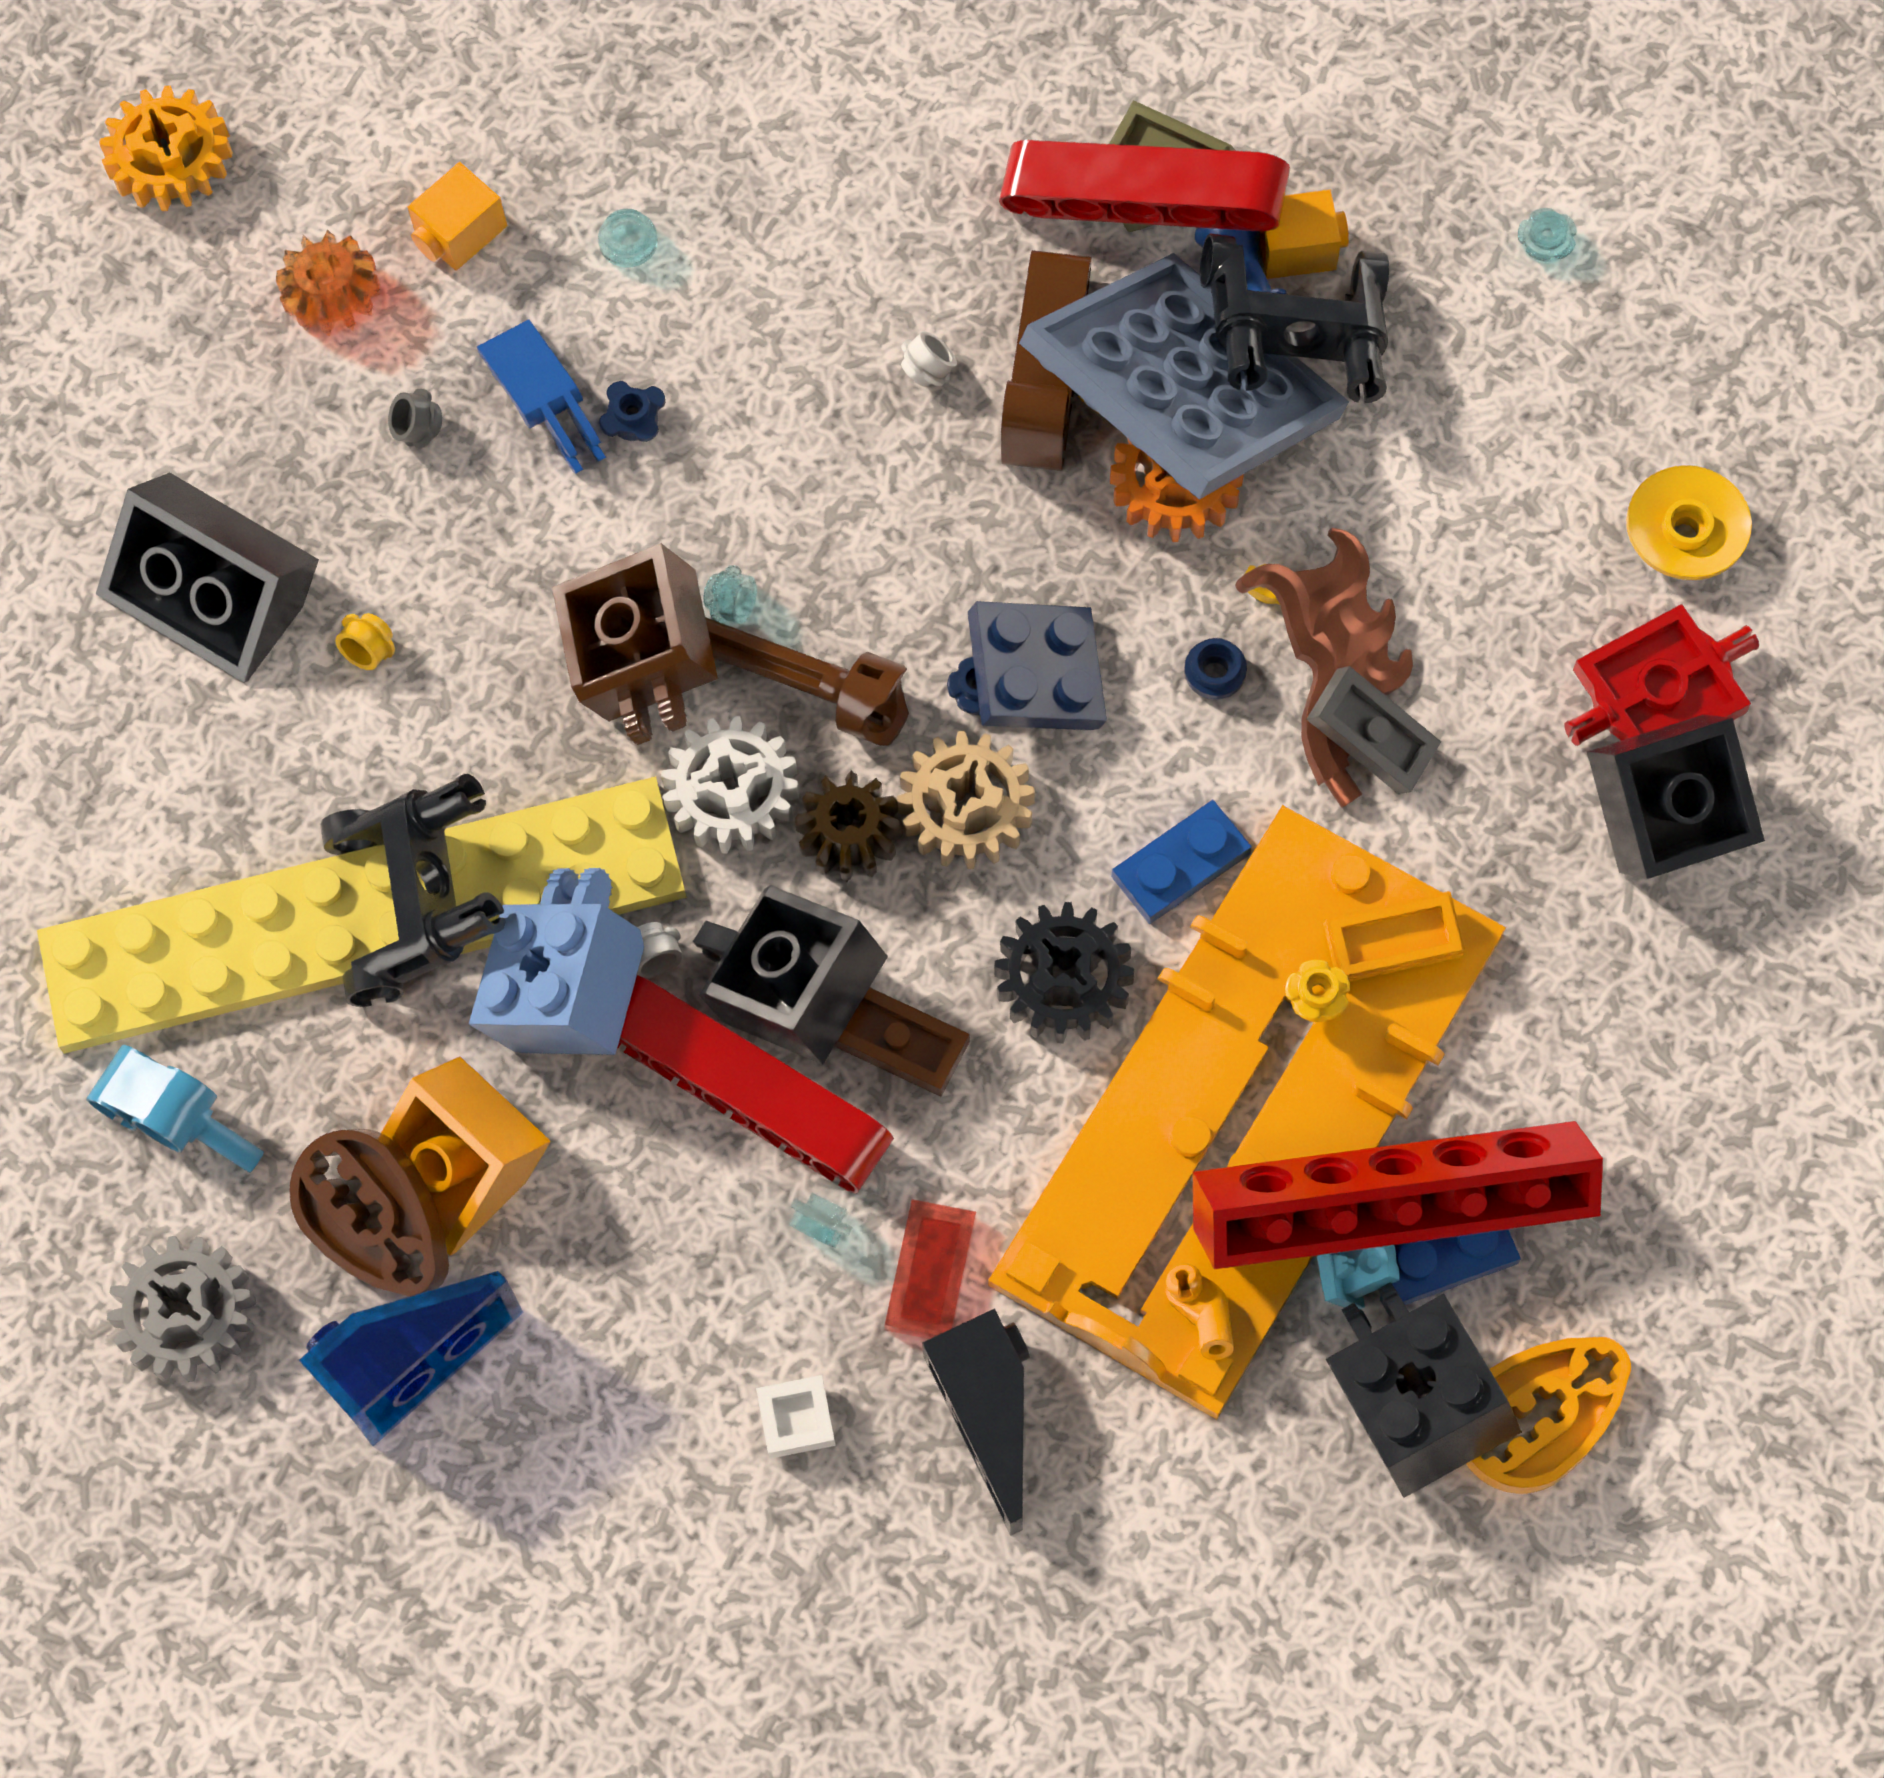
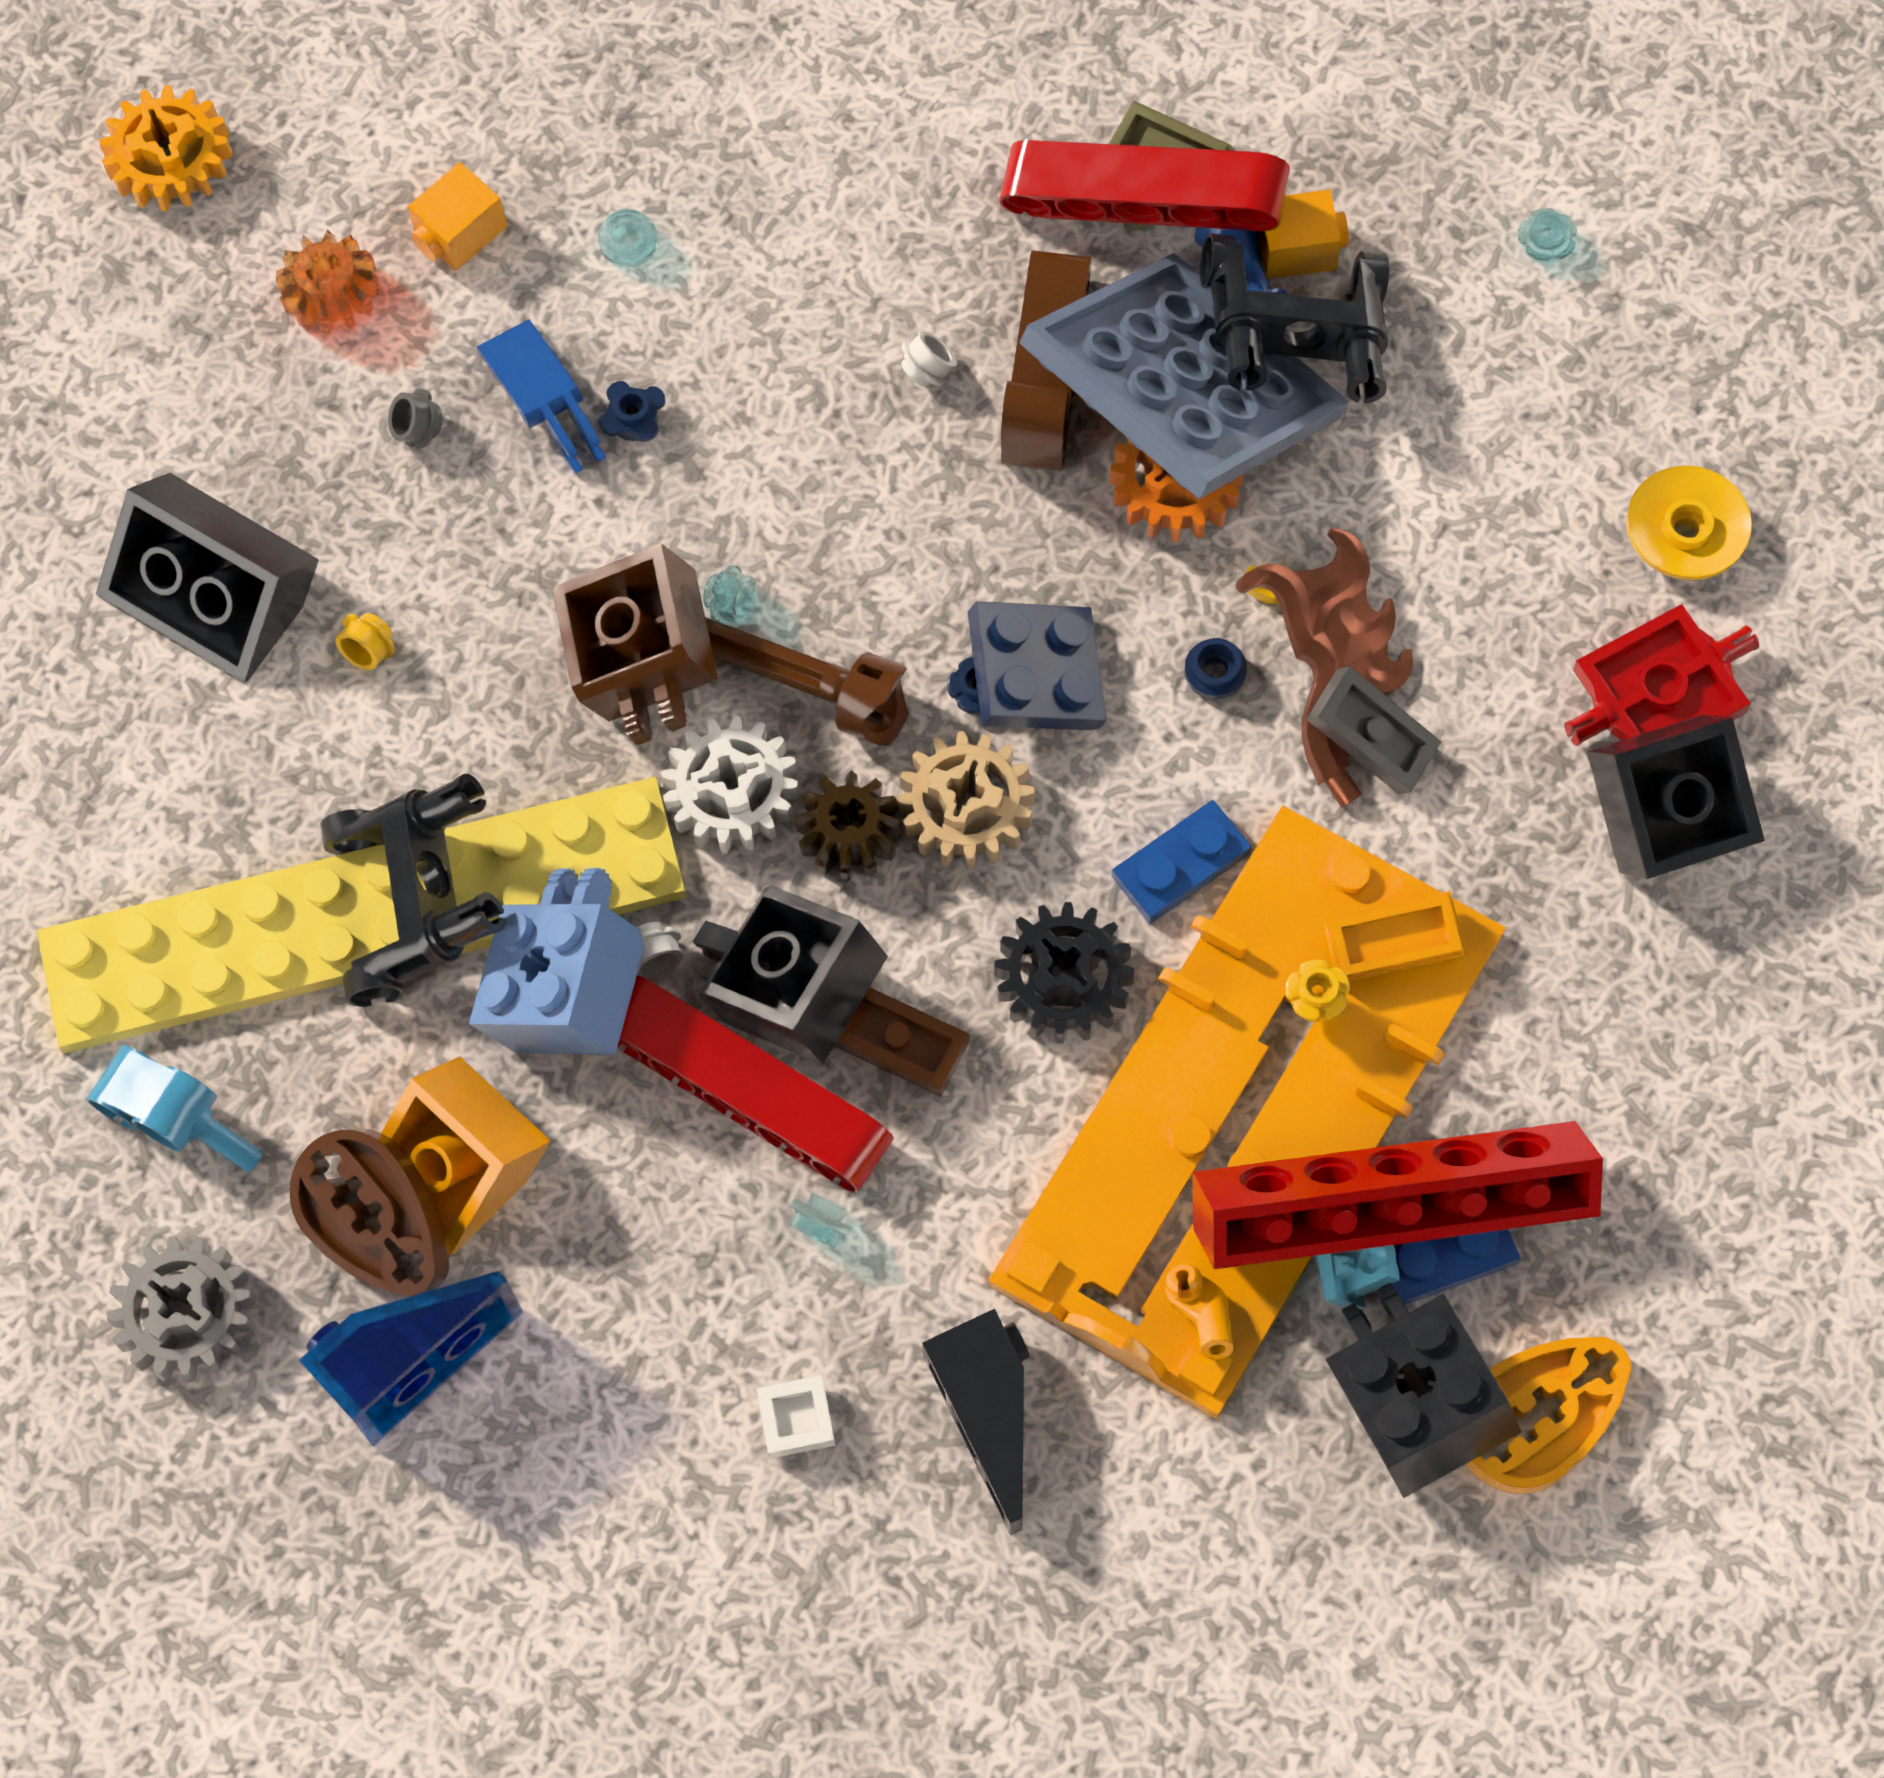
clear red tile [885,1199,976,1339] -> none

